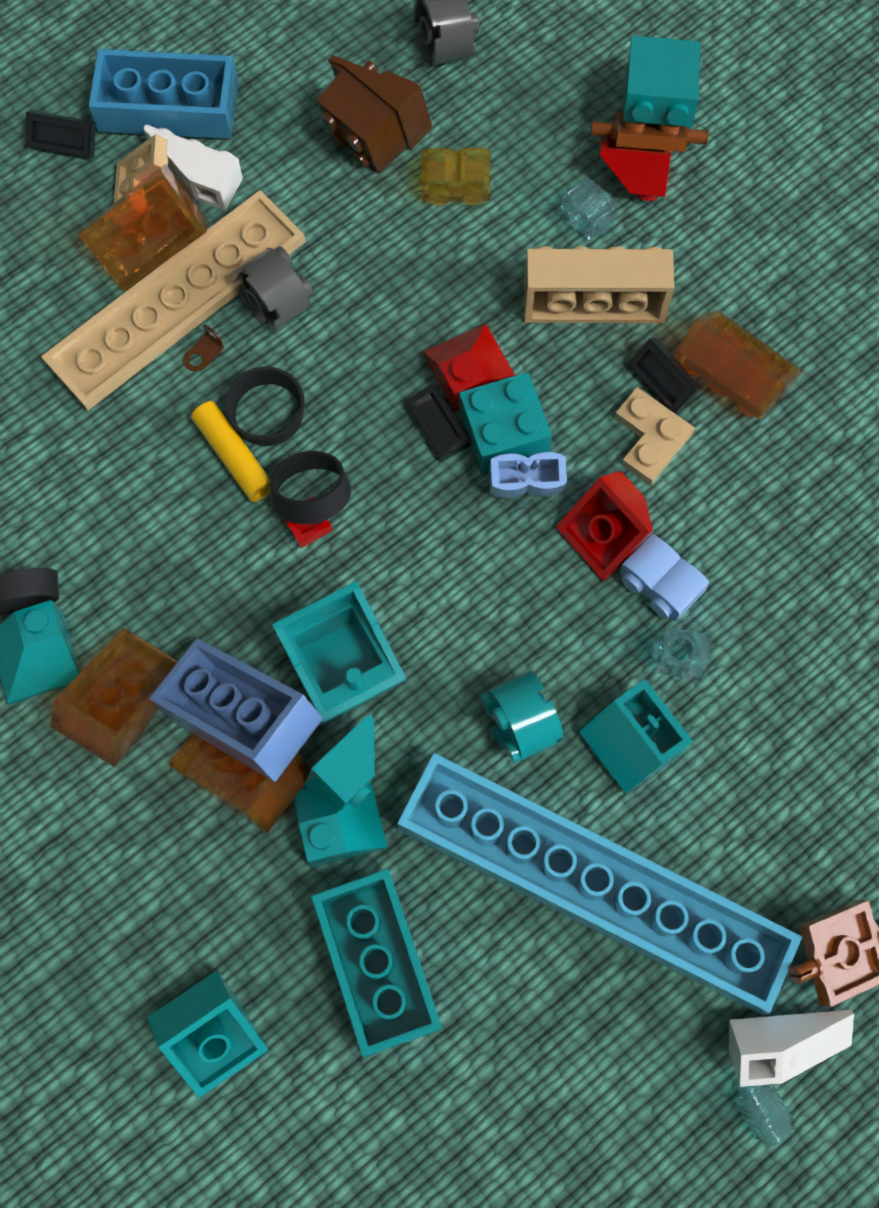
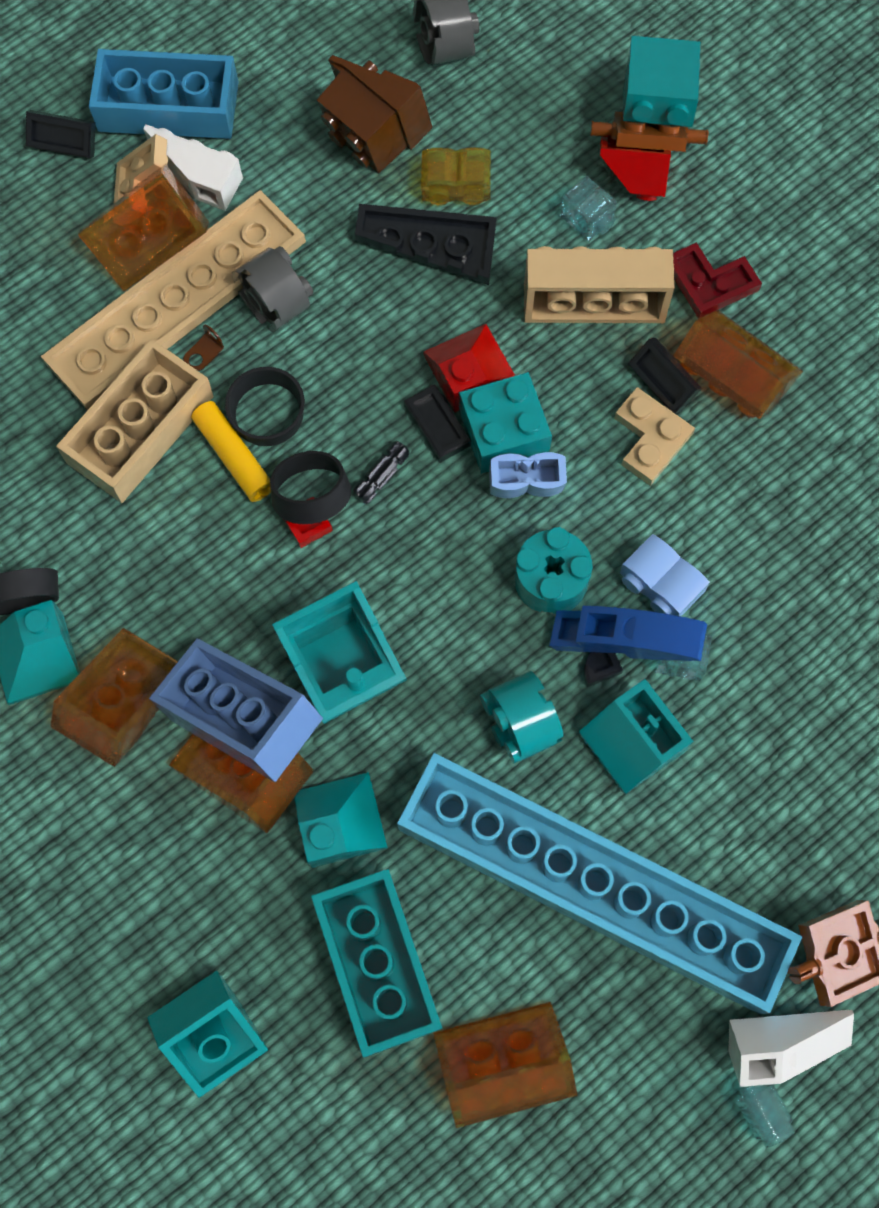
teal slope [304,714,375,811] -> none
red slope [556,471,653,581] -> none
none -> tan brick [56,338,214,503]
none -> black axle [353,441,409,504]
none -> black wing [355,204,497,285]
none -> clear orange slope [433,1002,578,1128]
none -> teal brick [515,527,593,614]
none -> blue slope [549,606,707,661]
none -> black tile [584,652,623,687]
none -> dark red plate [673,242,762,319]

